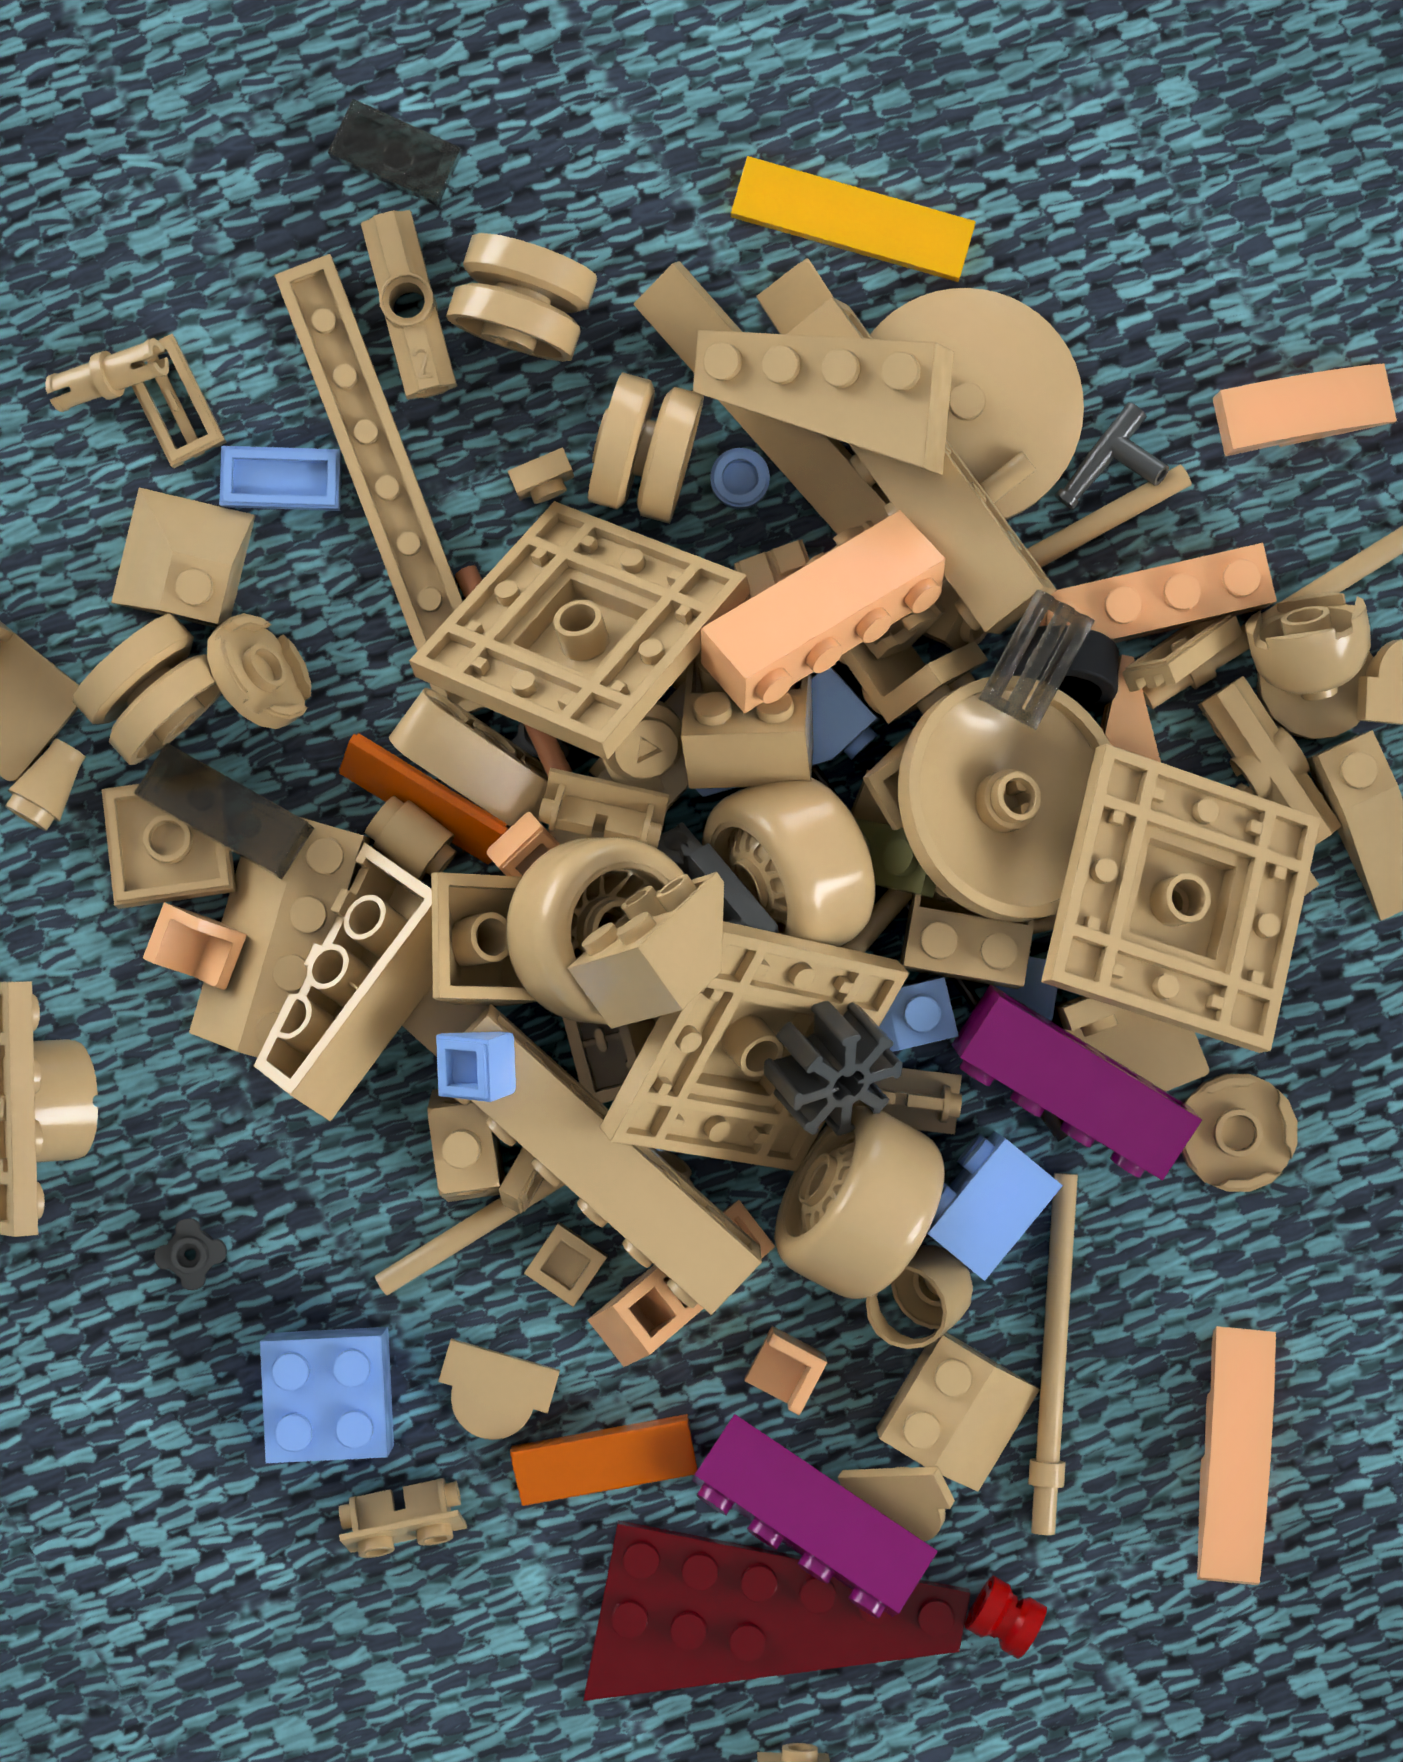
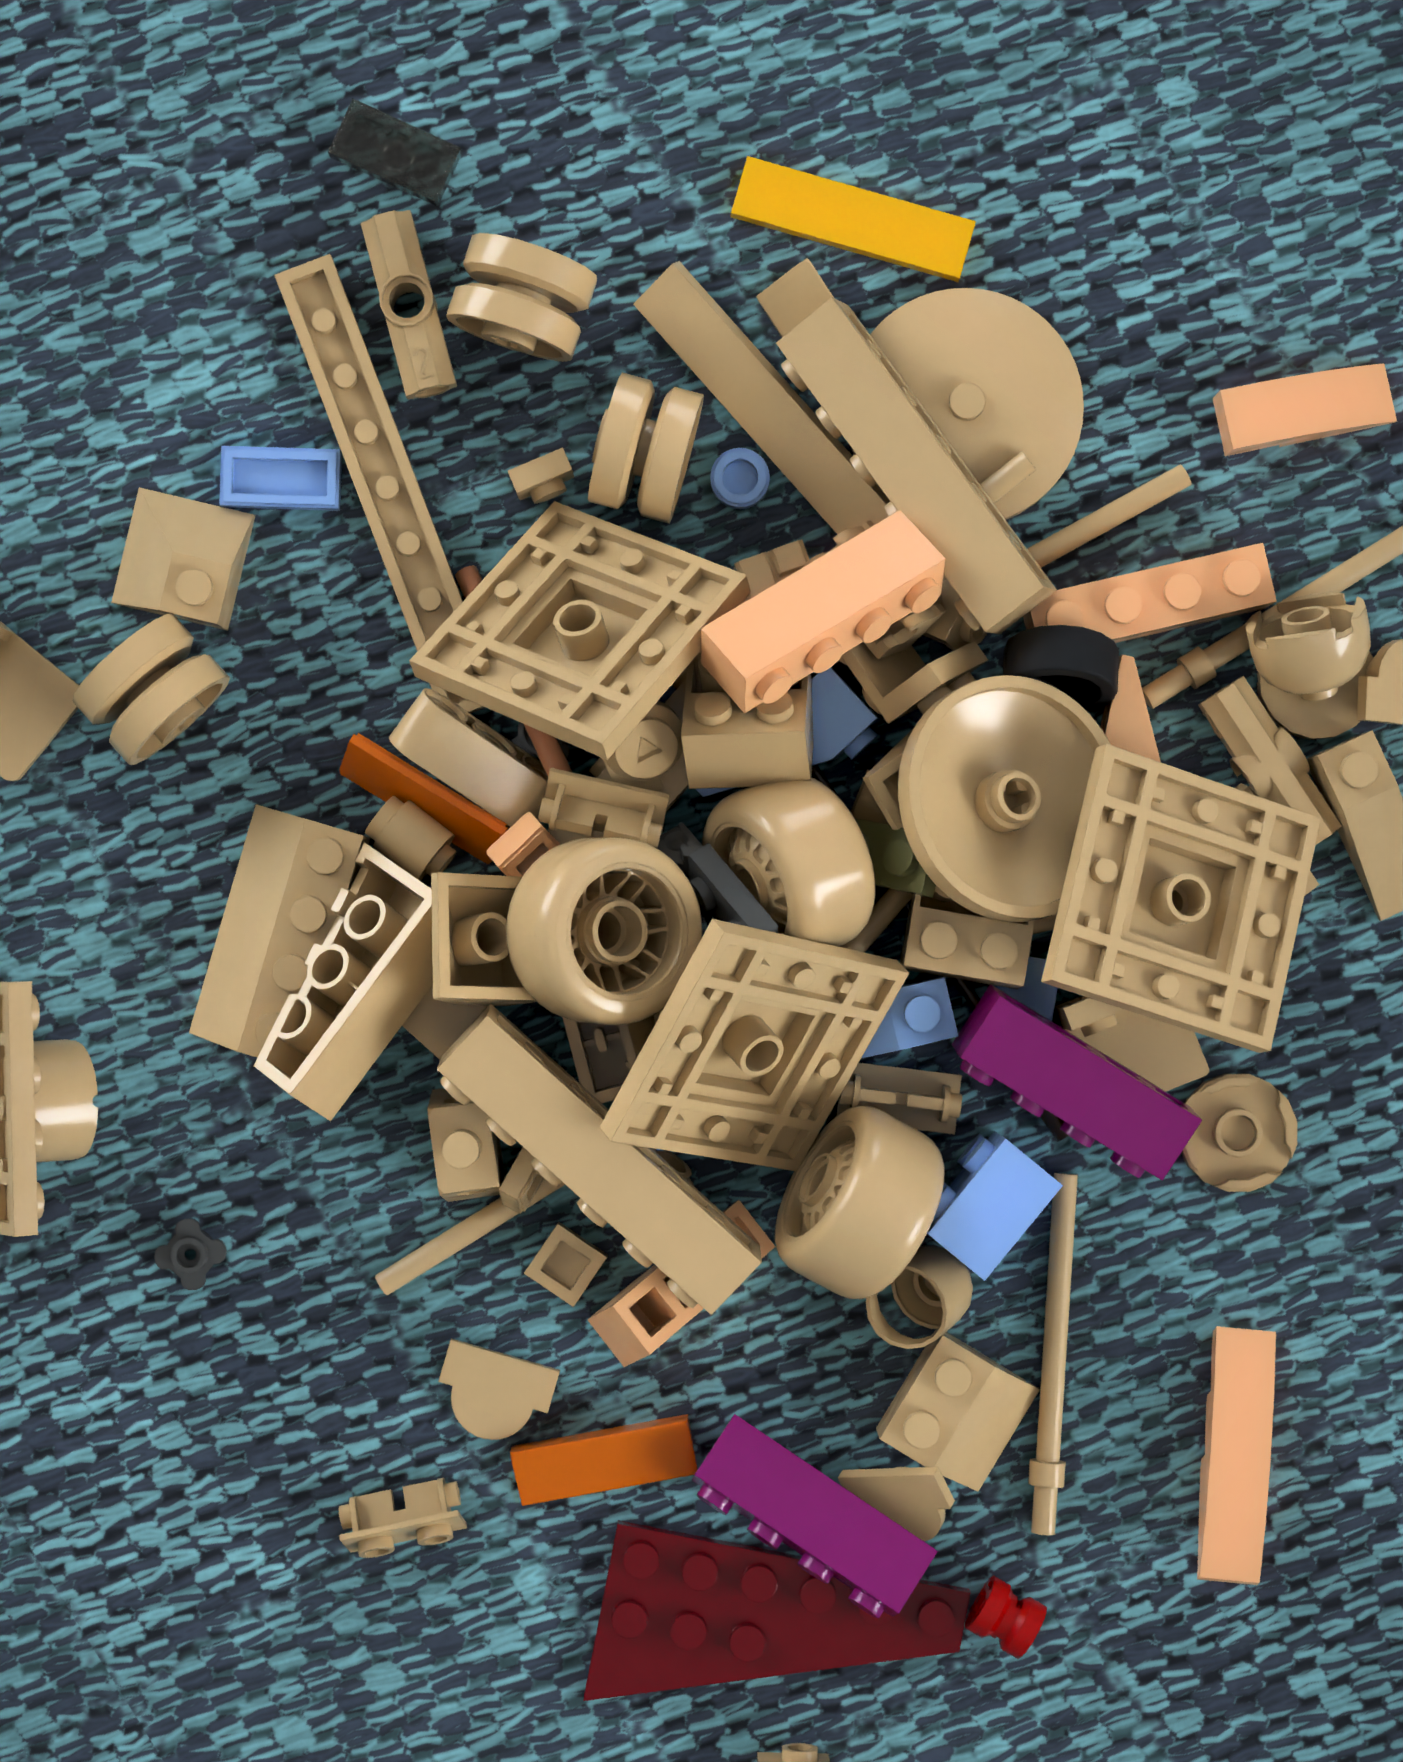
tan cone [5,738,86,831] -> none
tan pin [45,338,169,412] -> none
tan tile [102,772,237,909] -> none
tan tile [132,334,227,468] -> none
clear smoke tile [134,743,314,879] -> none
light nougat panel [143,902,247,990] -> none
tan tile [207,613,311,729] -> none
light blue brick [260,1327,394,1463] -> none
light blue slope [436,1031,516,1102] -> none
tan slope [567,872,724,1029] -> none
tan wedge [693,330,954,475] -> none
light nougat panel [744,1326,827,1415] -> none
dark grey gear [764,1001,902,1136] -> none
clear smoke tile [979,590,1095,730] -> none
dark grey piece [1055,402,1169,510] -> none
tan tile [1122,614,1243,692] -> none

